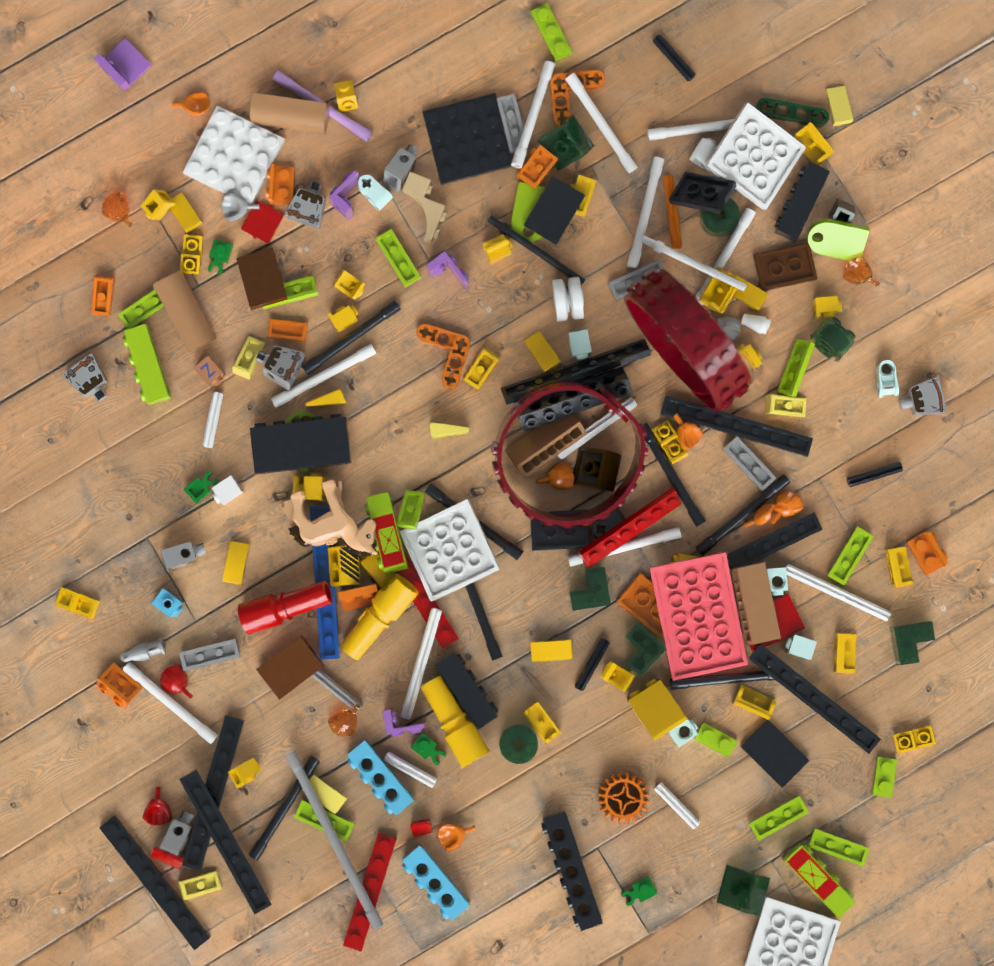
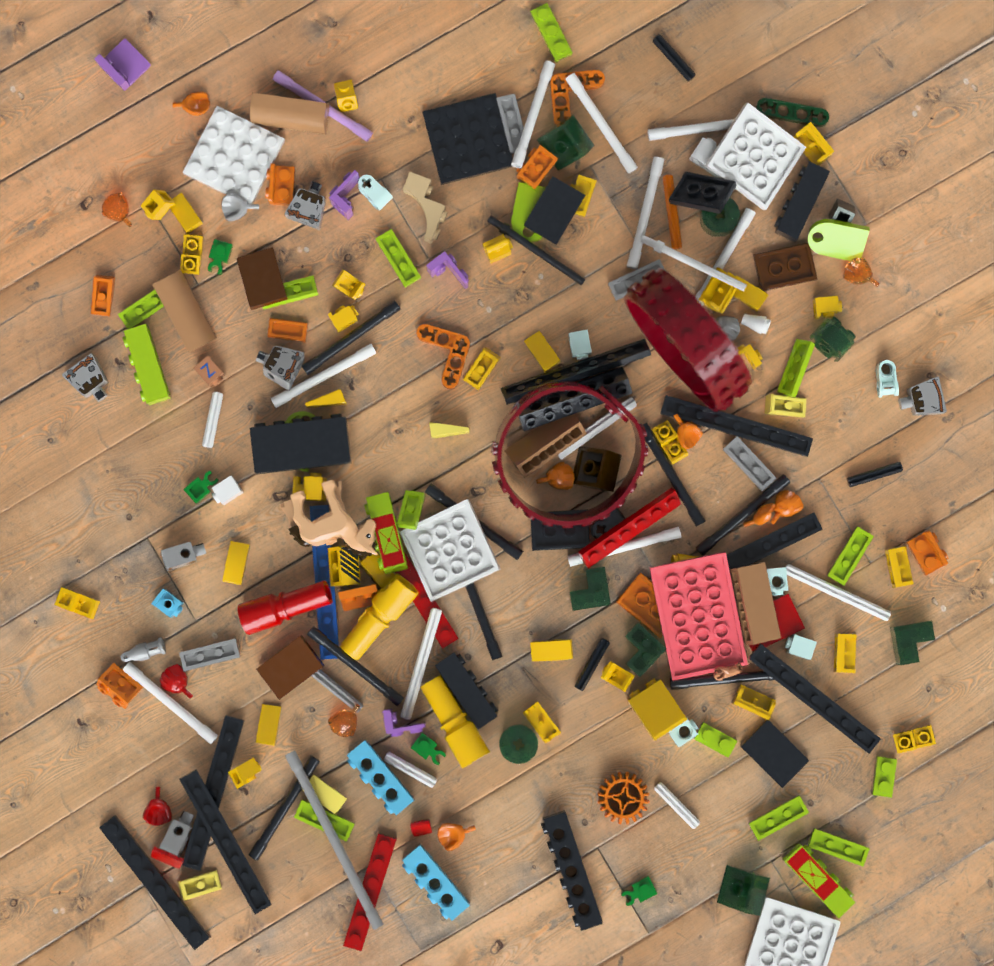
light yellow slope [233,335,266,380] -> none
red piece [241,200,284,244] -> none
light grey torso [383,144,419,192] -> none
white wheel [552,277,584,322] -> none
light yellow slope [826,86,853,126] -> none
none -> yellow slope [255,704,281,746]
none -> black piece [307,626,404,706]
none -> nougat arm [714,663,743,681]

